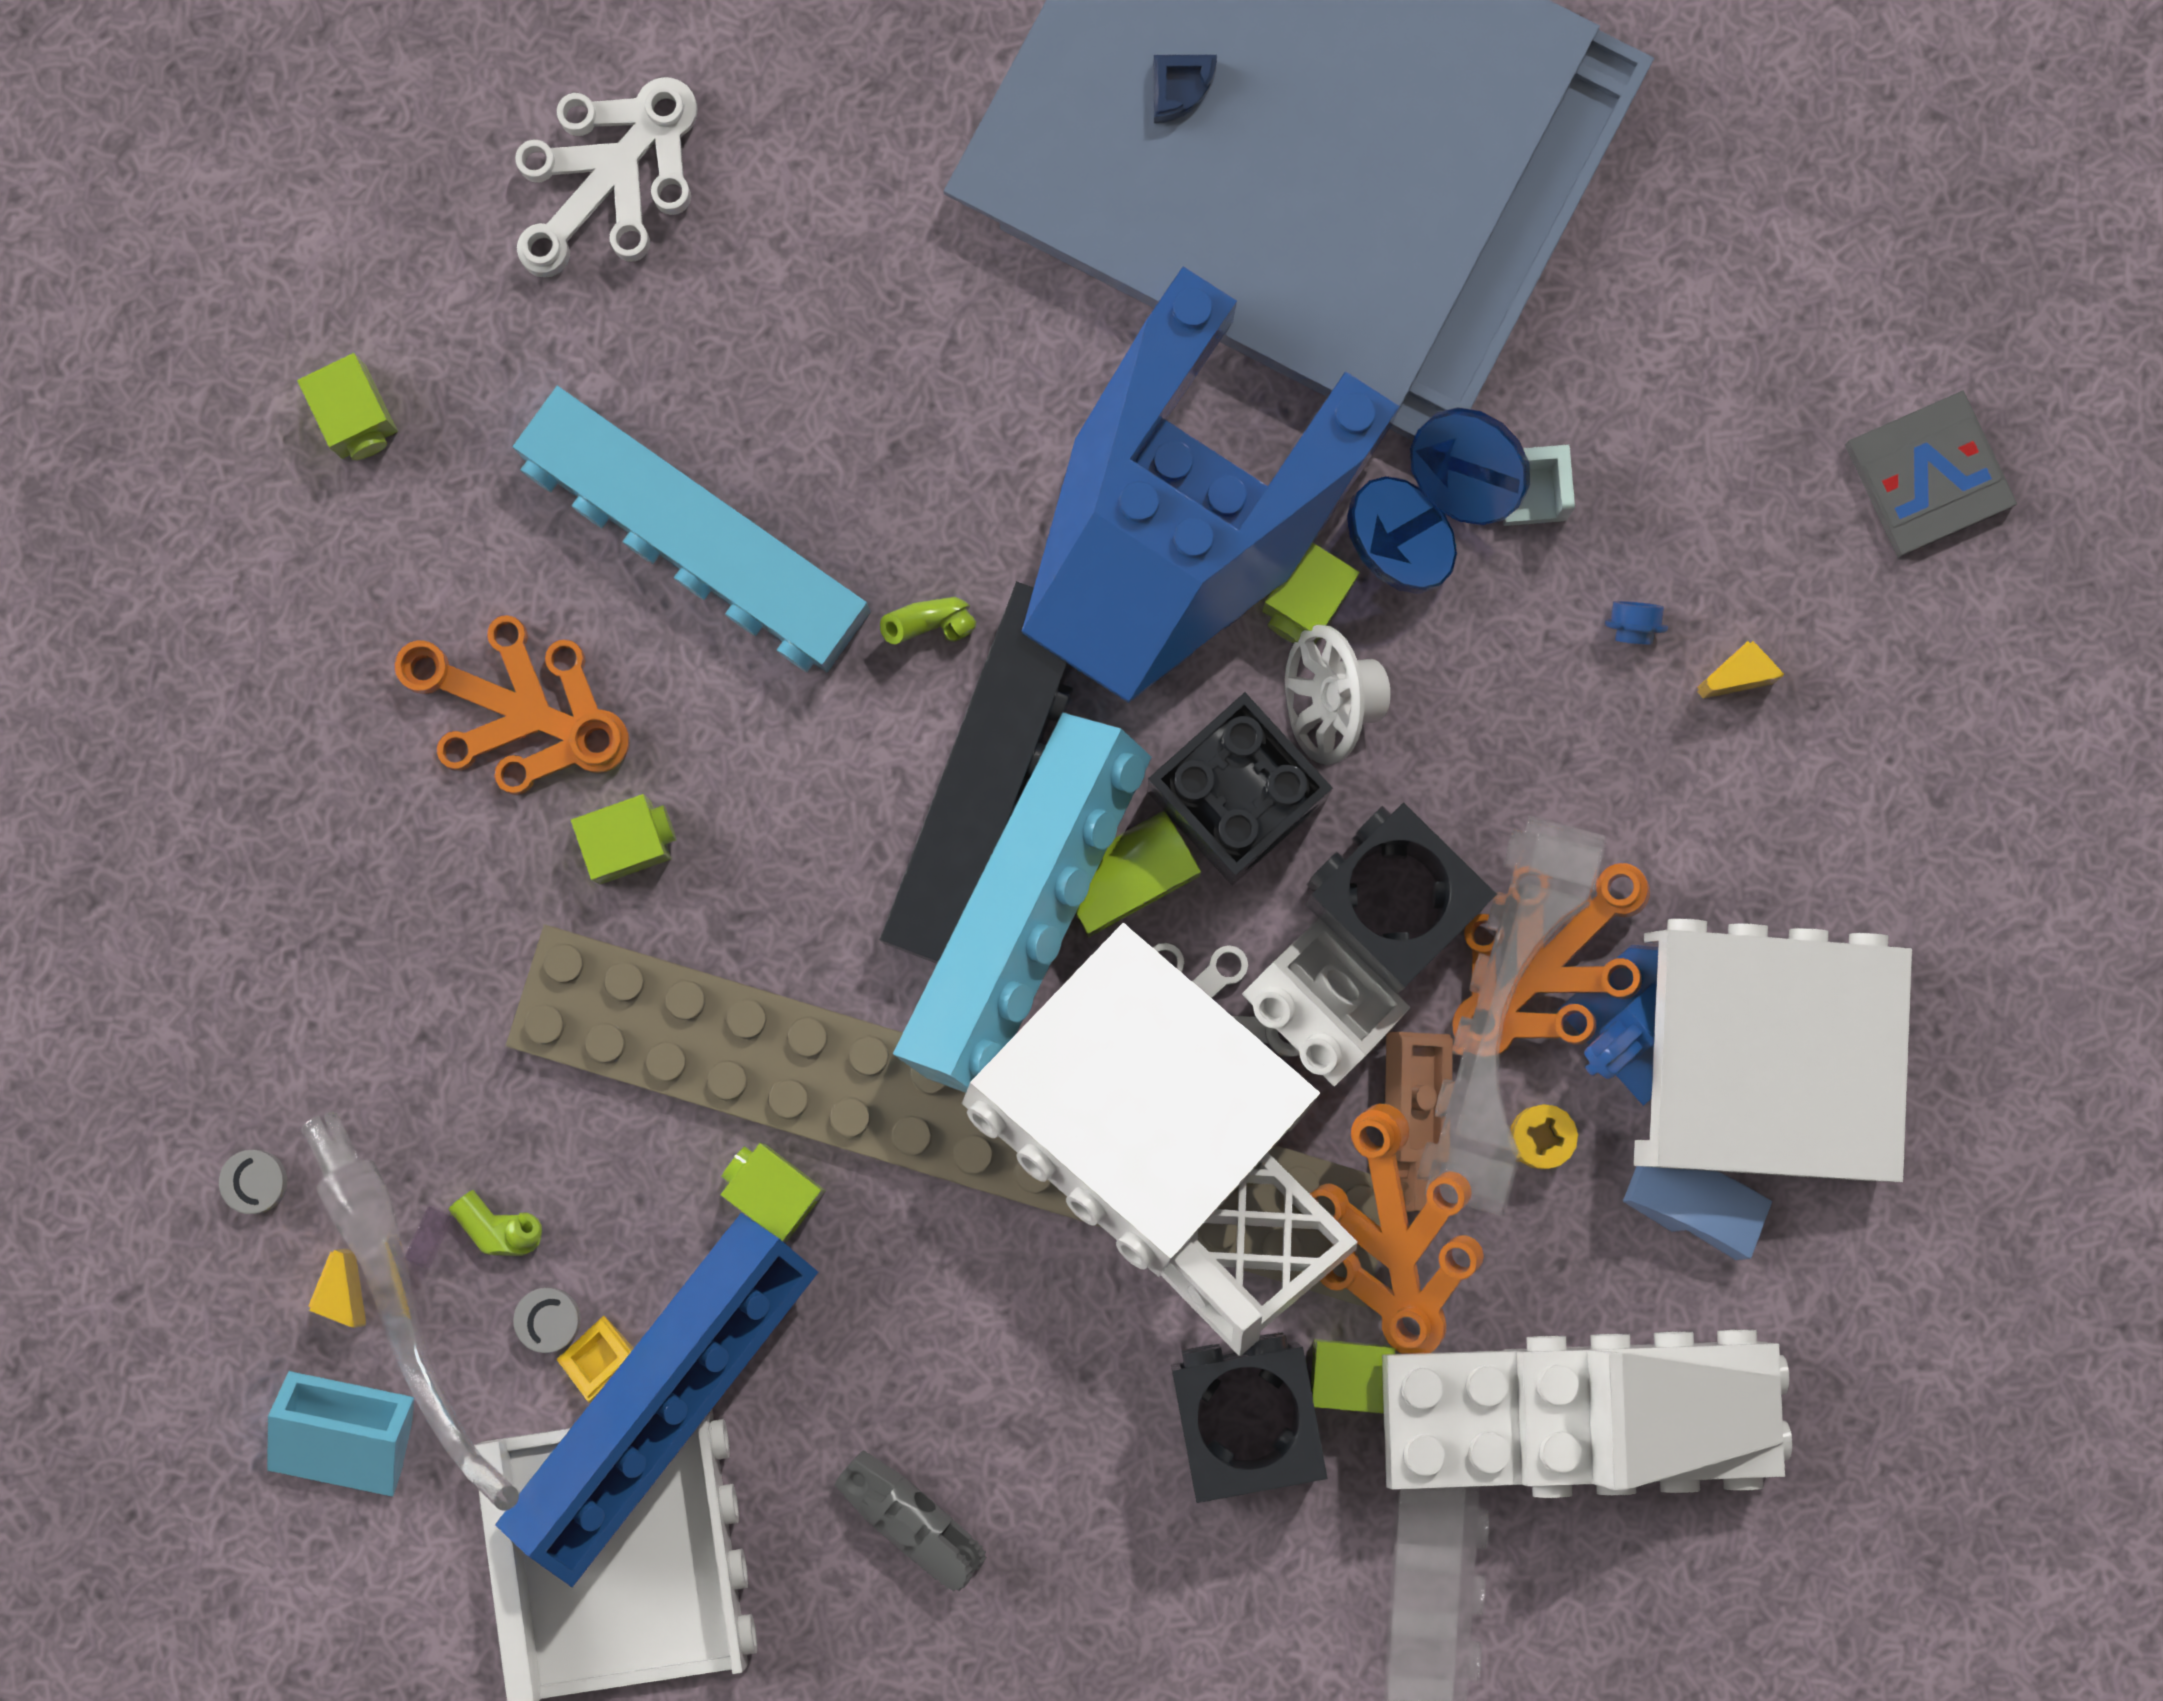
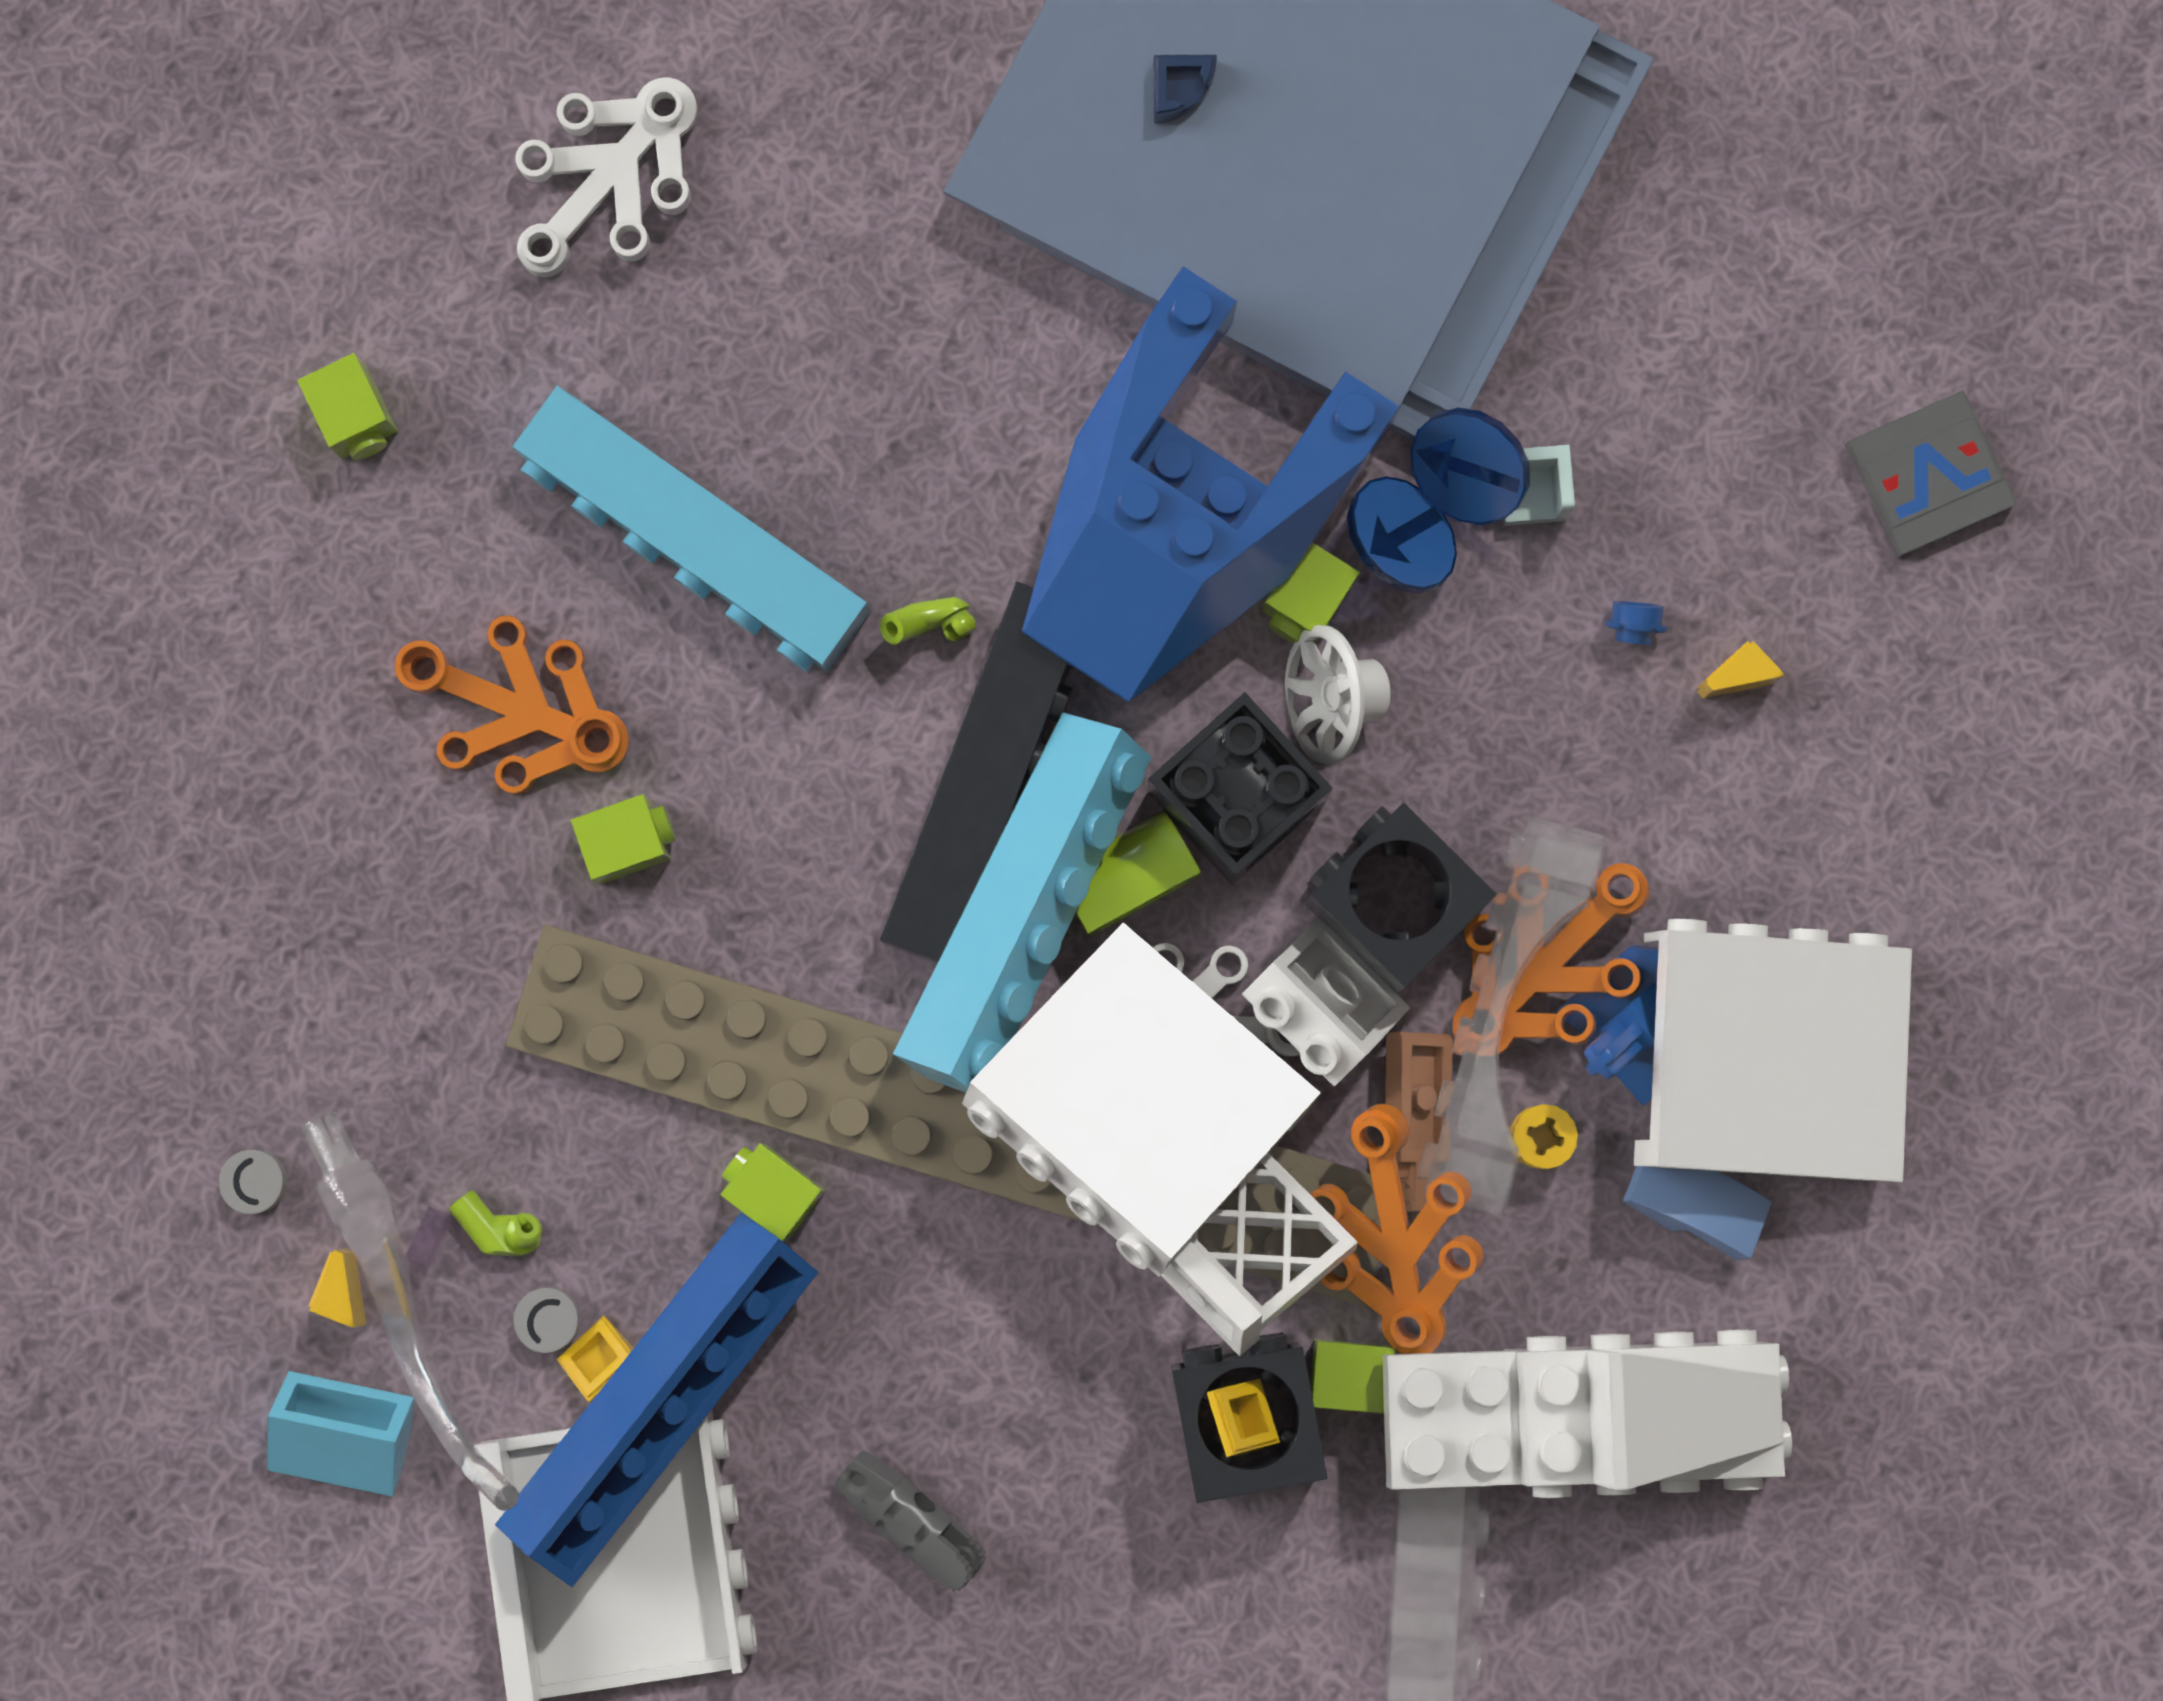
none -> yellow slope [1207,1379,1280,1457]

